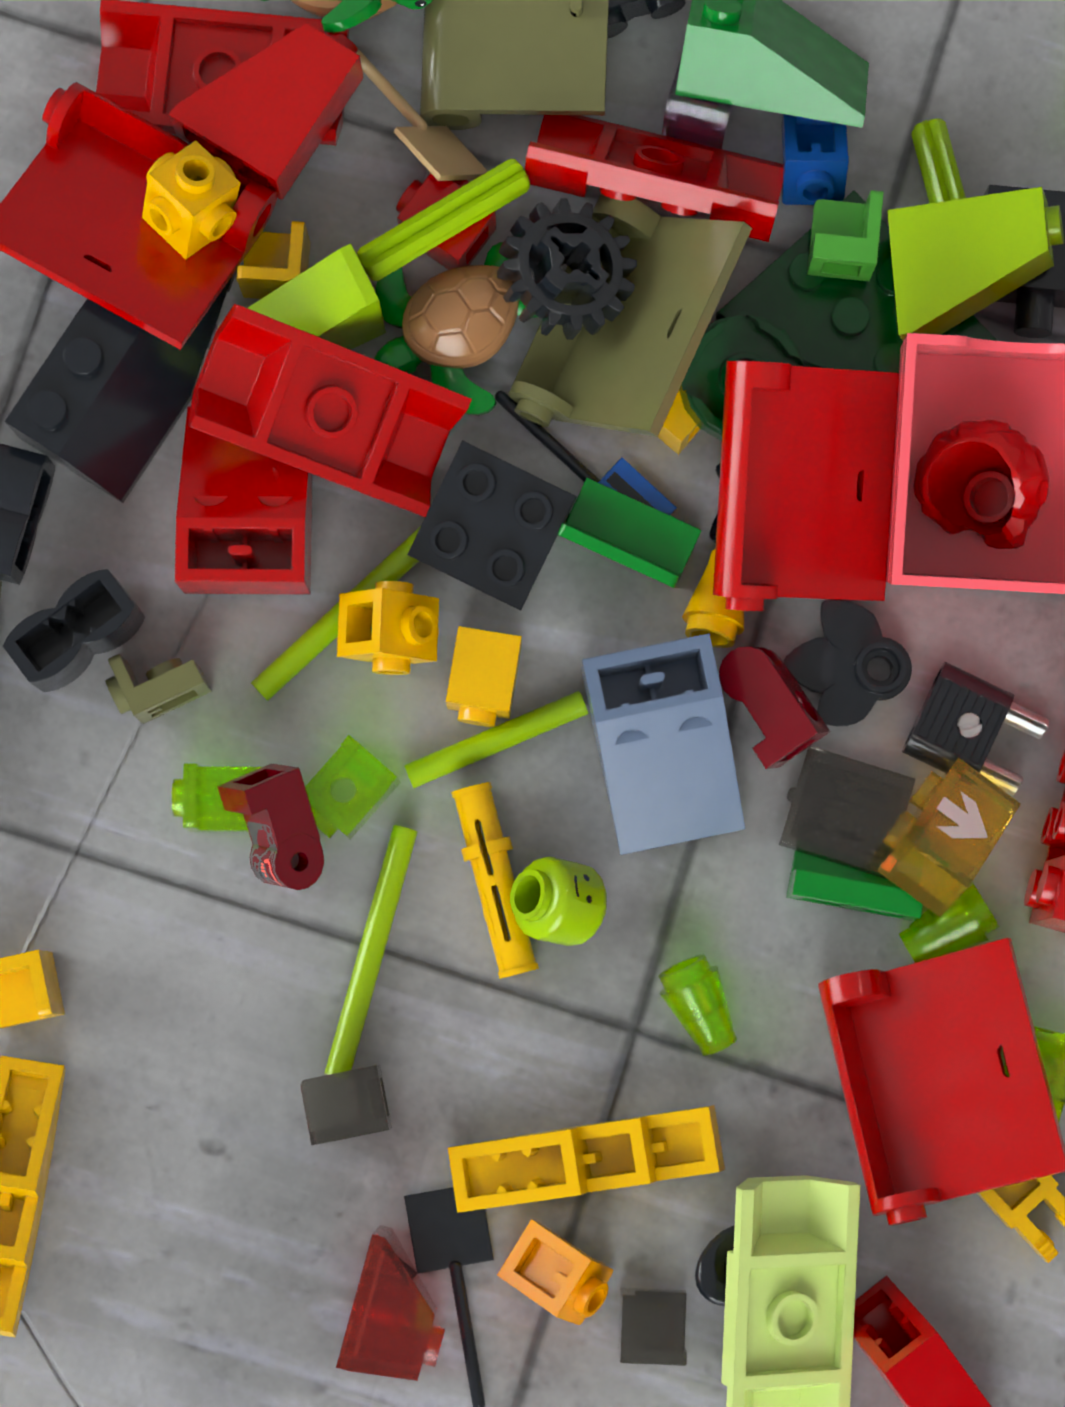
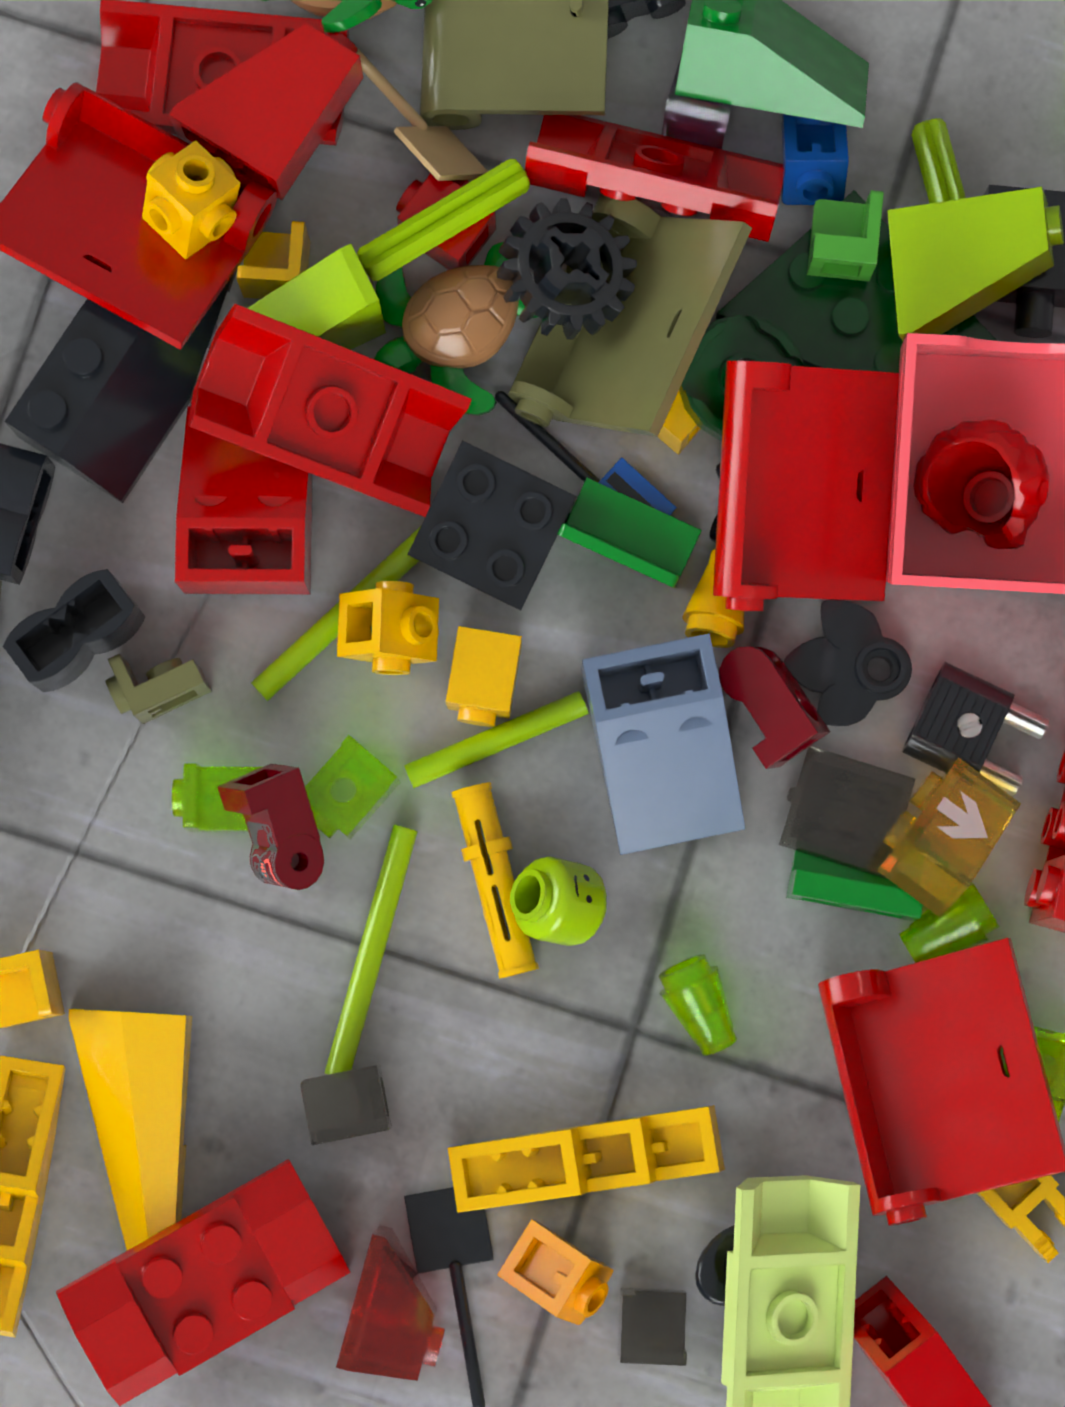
none -> red piece [56,1159,351,1406]
none -> yellow wedge [69,1009,192,1251]

